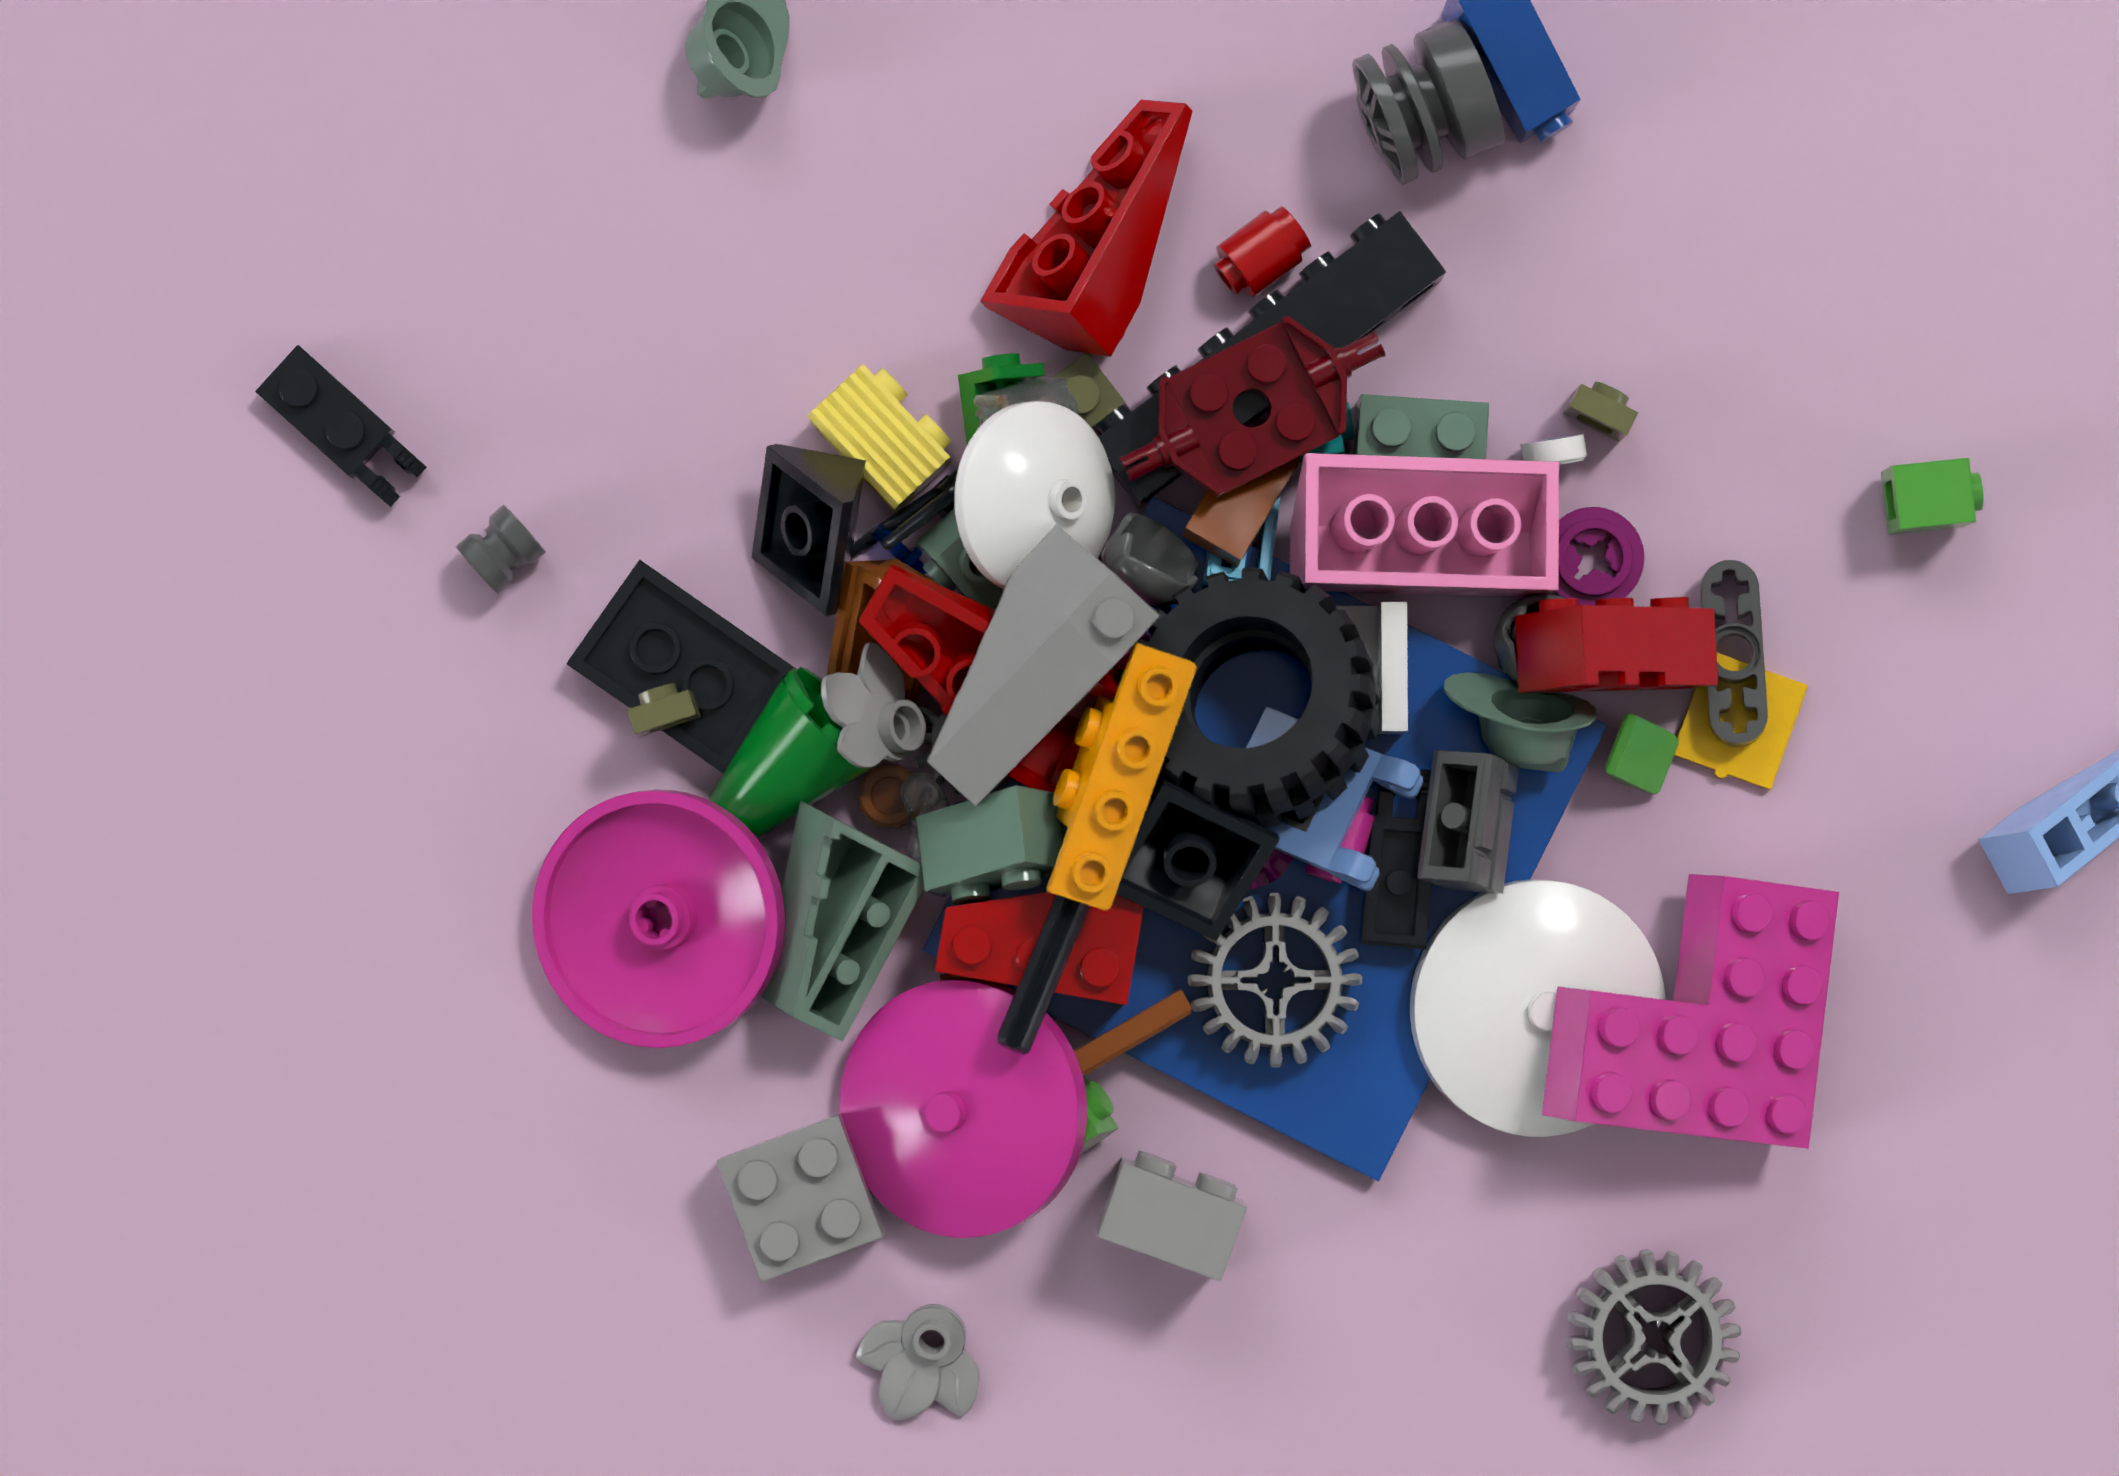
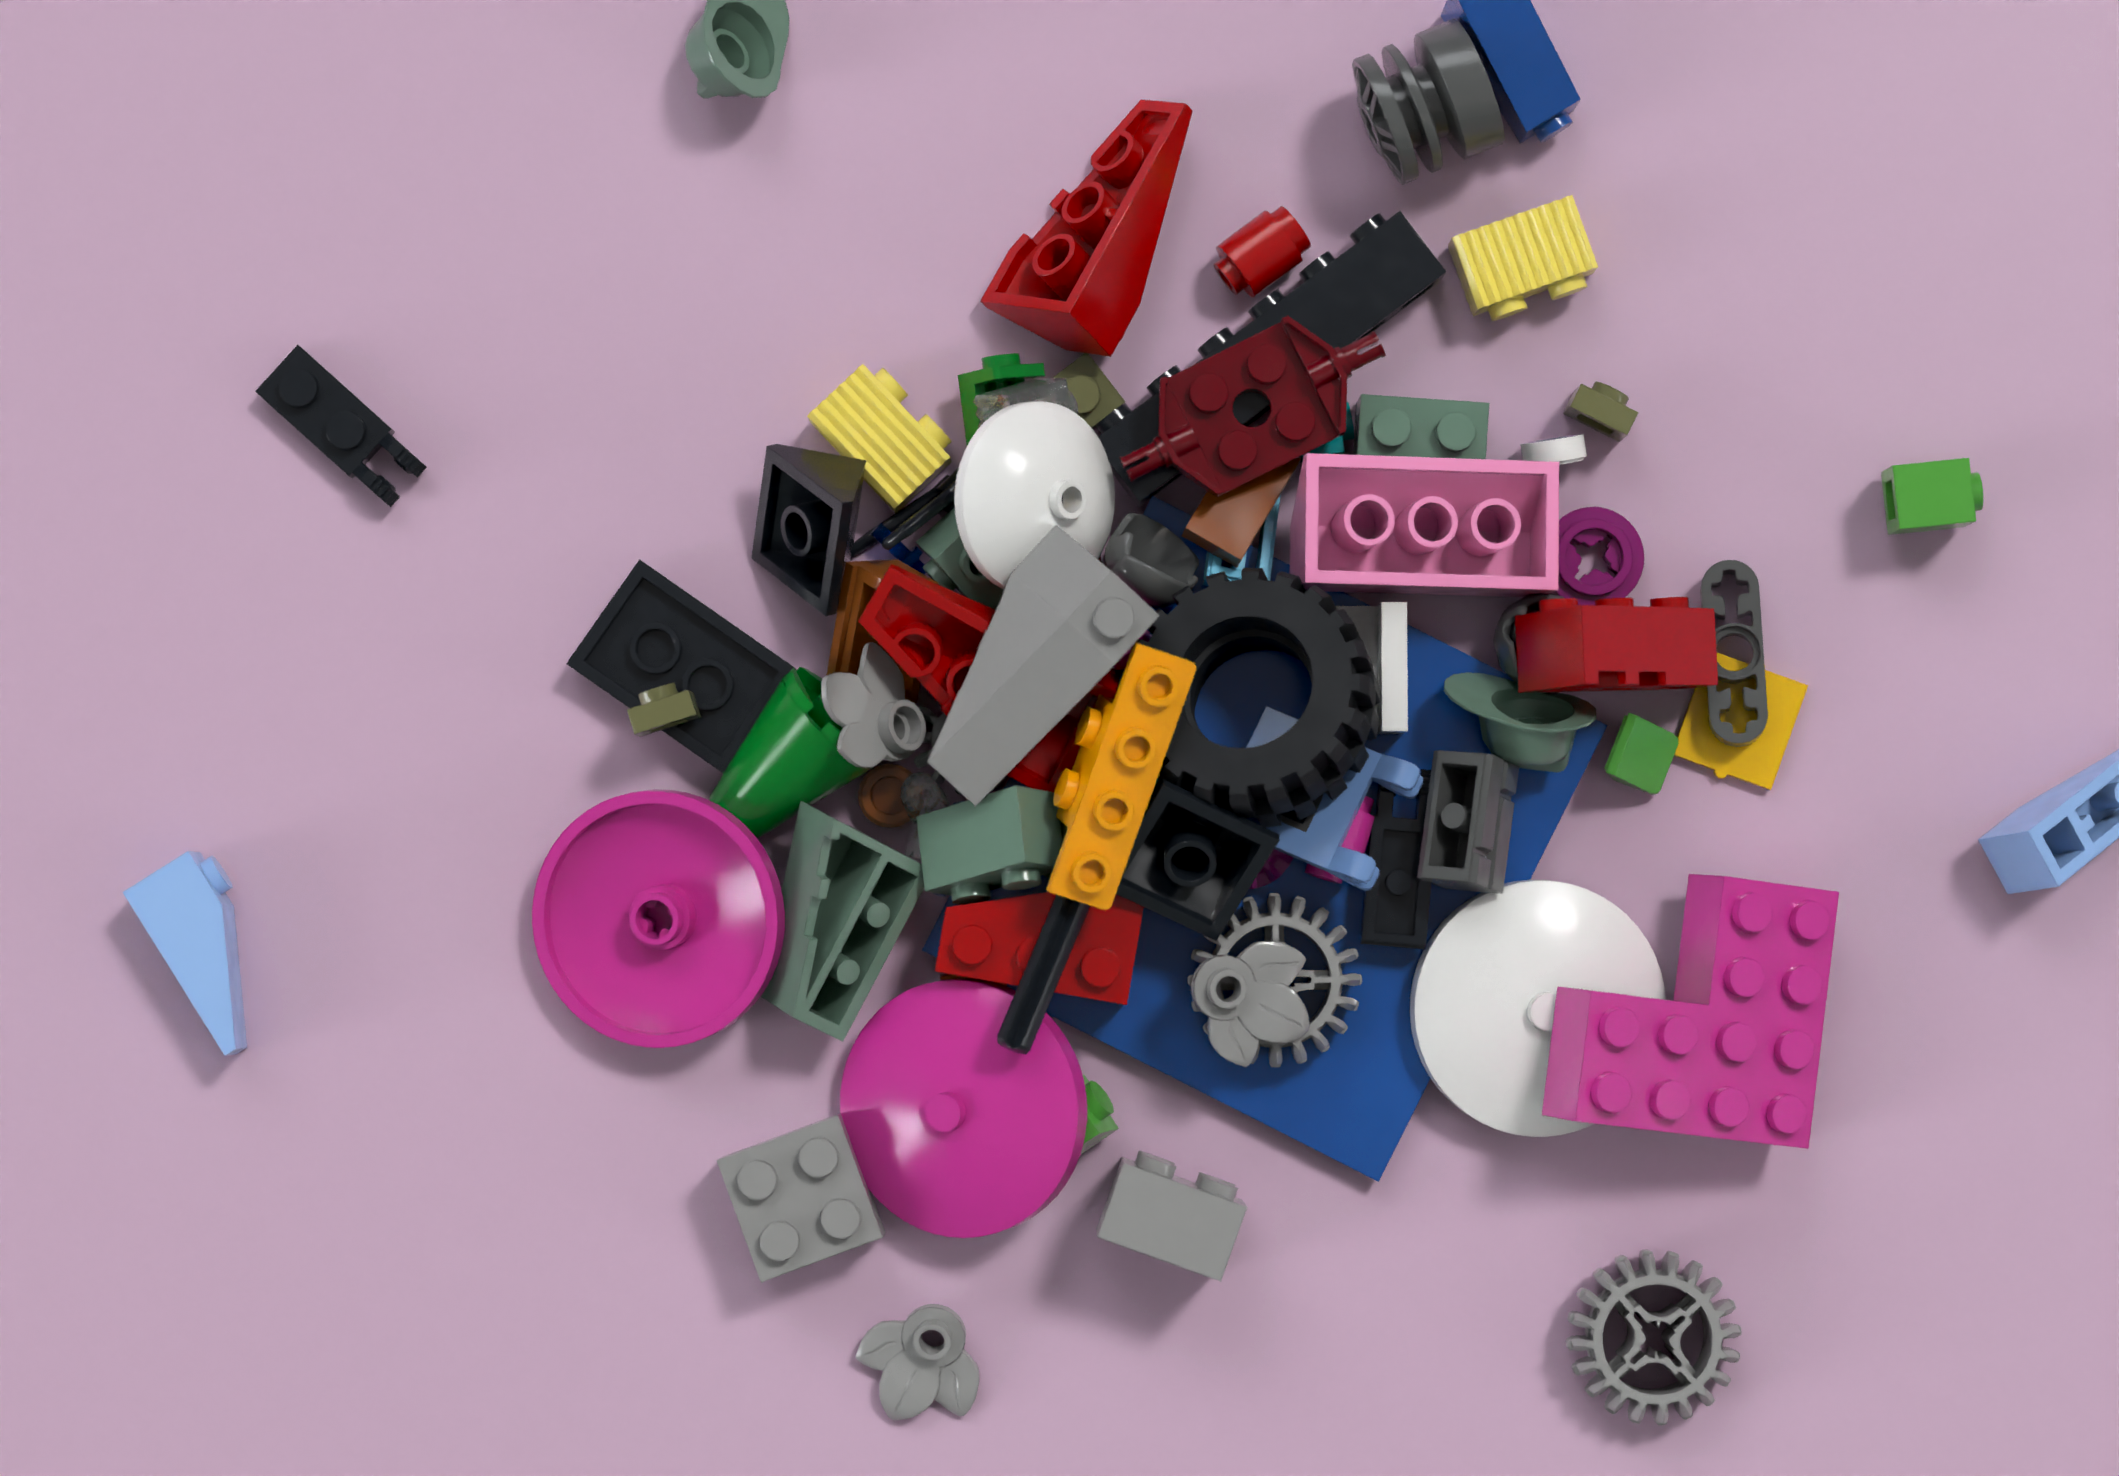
dark grey wheel [456,505,546,594] -> none
dark orange tile [1073,989,1192,1075] -> none
none -> light blue slope [123,851,247,1056]
none -> light grey plate [1191,941,1310,1067]
none -> light yellow brick [1448,195,1598,321]

